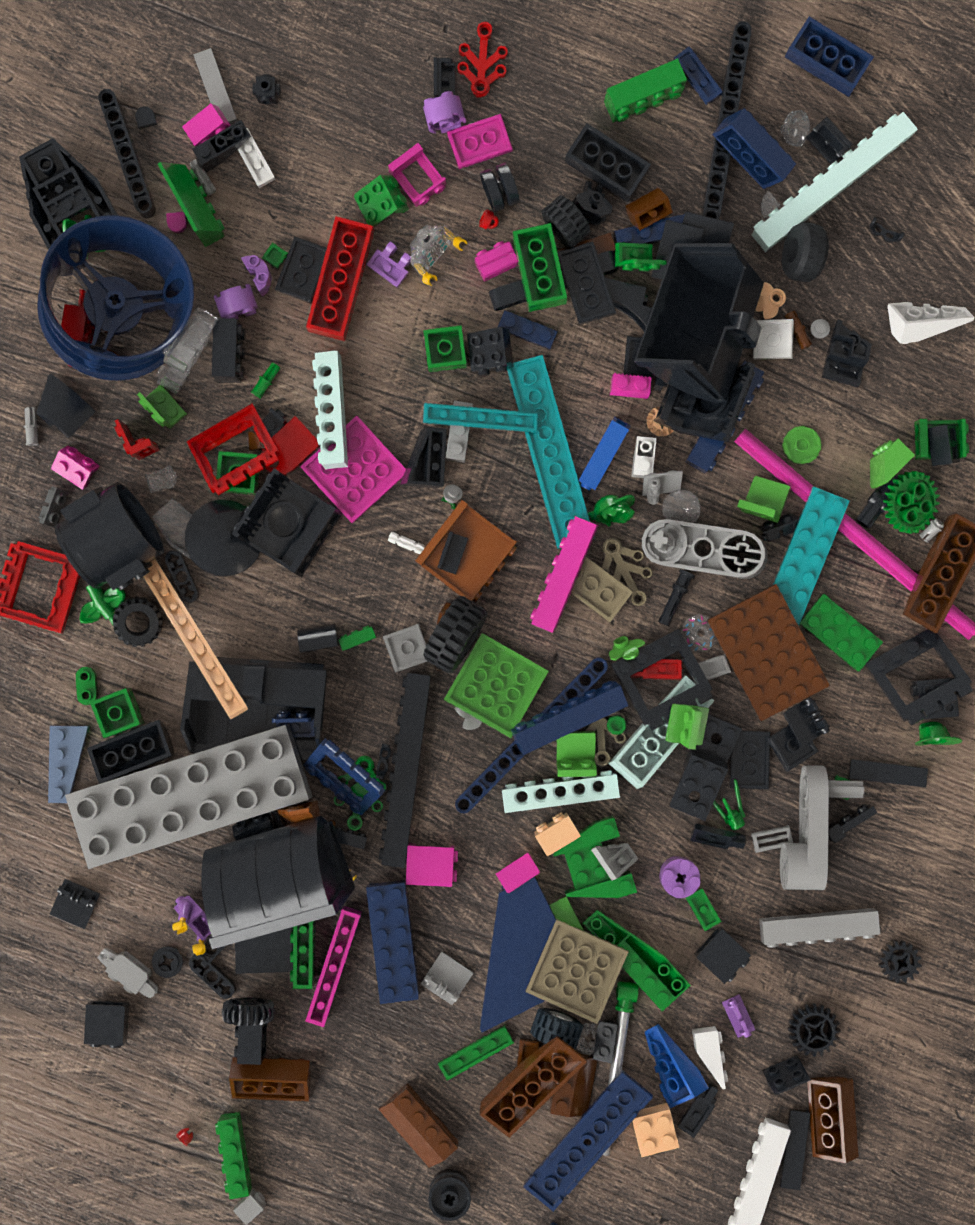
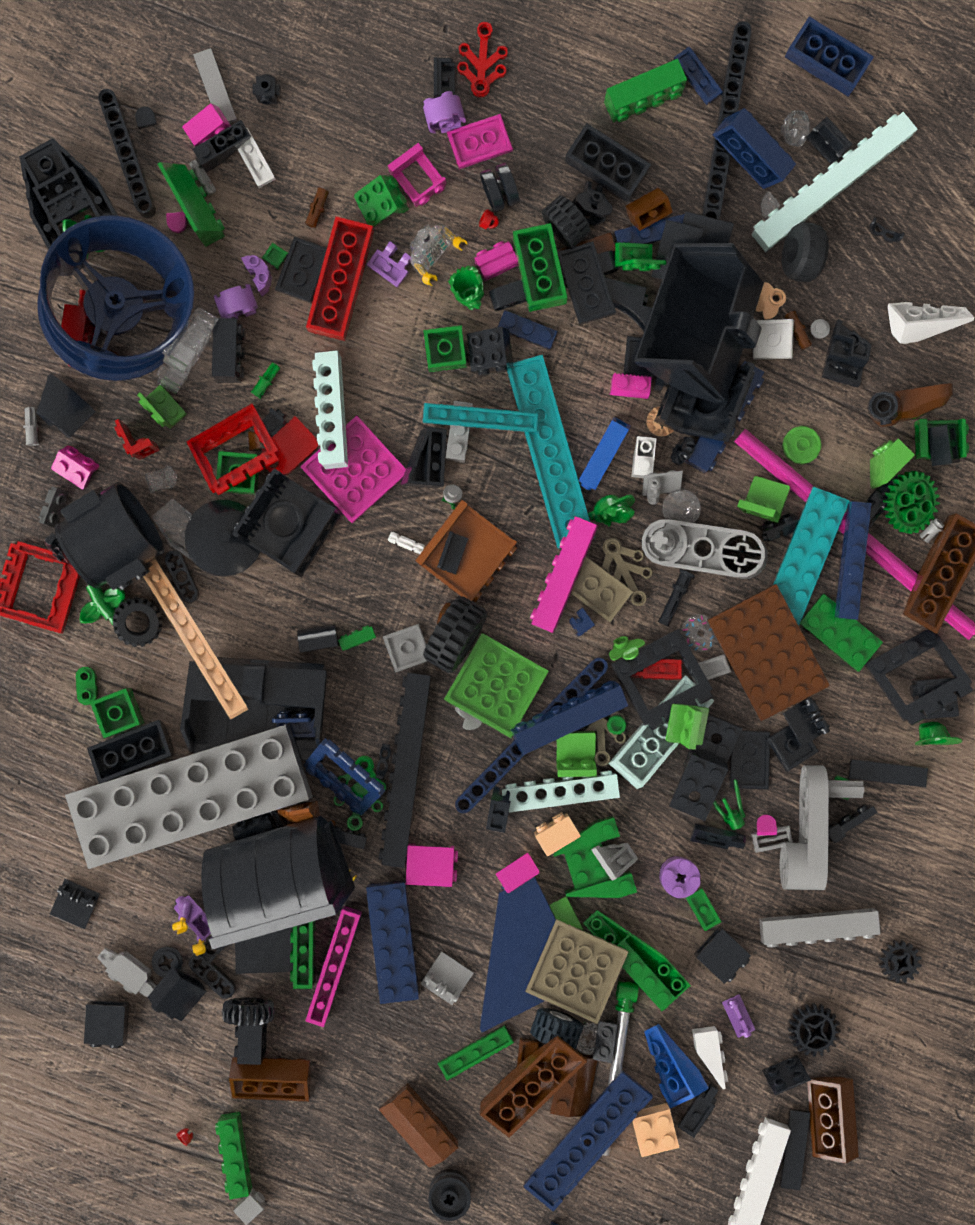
sand blue wing [48,726,90,803] -> none
none -> black hinge [45,532,70,564]
none -> black brick [148,967,207,1021]
none -> reddish brown pin [305,187,329,228]
none -> green hair [448,265,484,310]
none -> black hinge [486,786,511,833]
none -> dark blue hinge [569,608,595,637]
none -> black gear [670,436,695,465]
none -> dark pink tile [757,815,777,836]
none -> dark blue brick [835,501,871,620]
none -> reddish brown piece [867,383,953,427]

